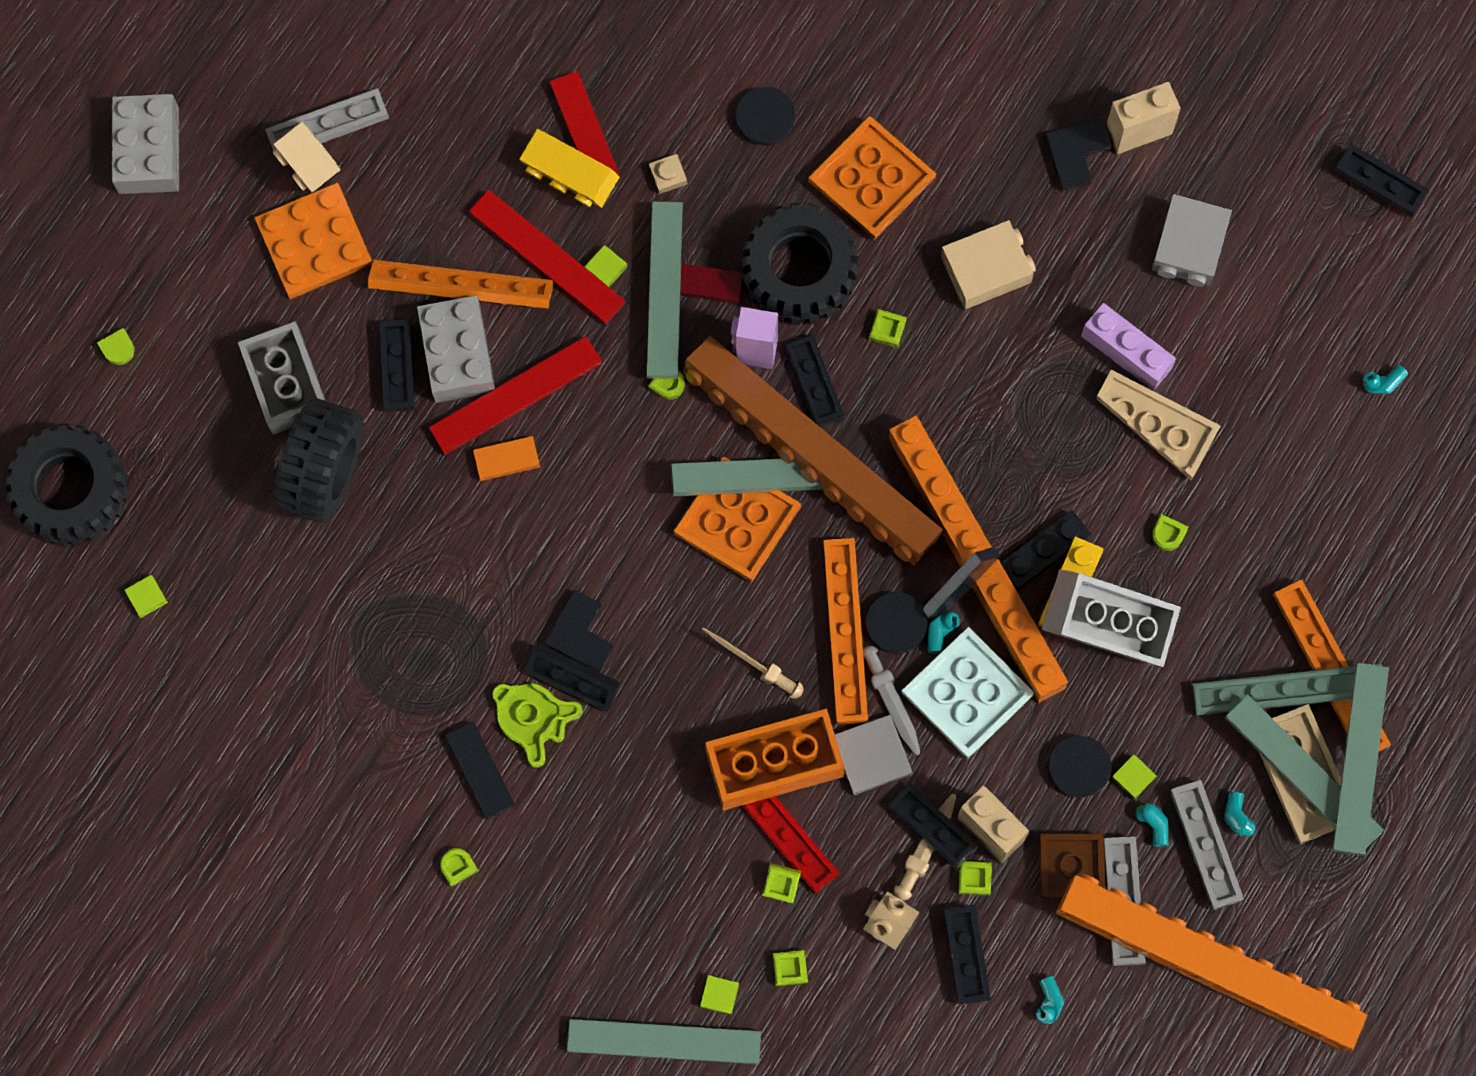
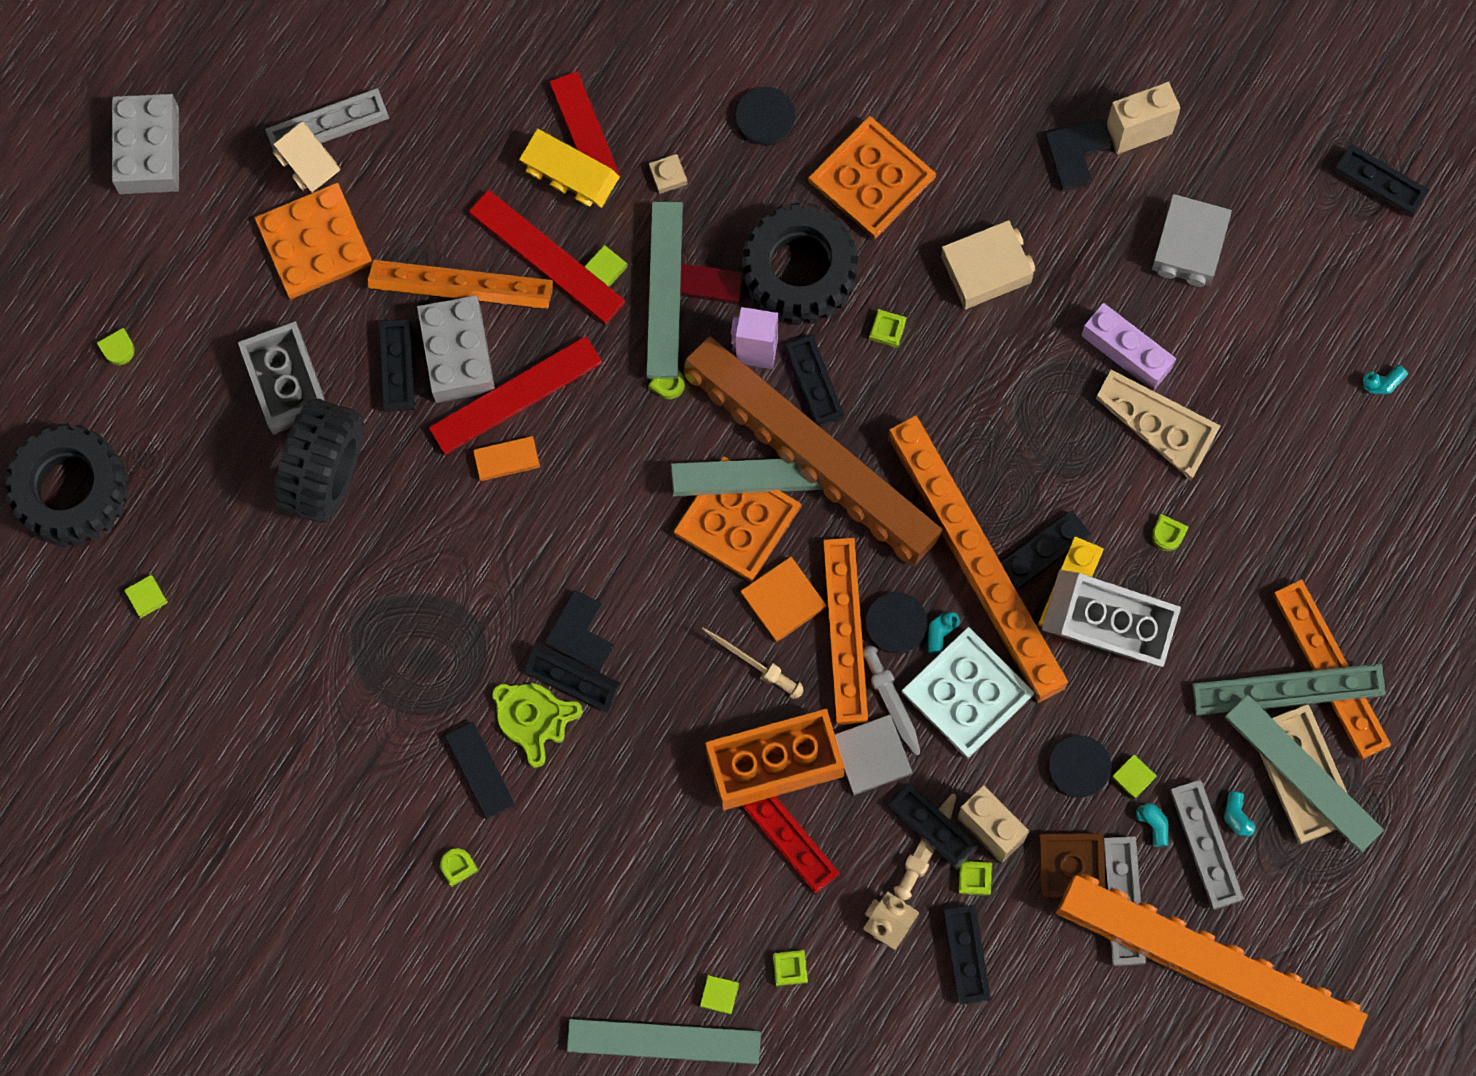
lime tile [762,863,801,903] -> none
tile [923,548,1000,618] -> none
teal arm [1036,976,1064,1024] -> none
sand green tile [1332,663,1389,856] -> none
none -> orange tile [741,557,827,643]

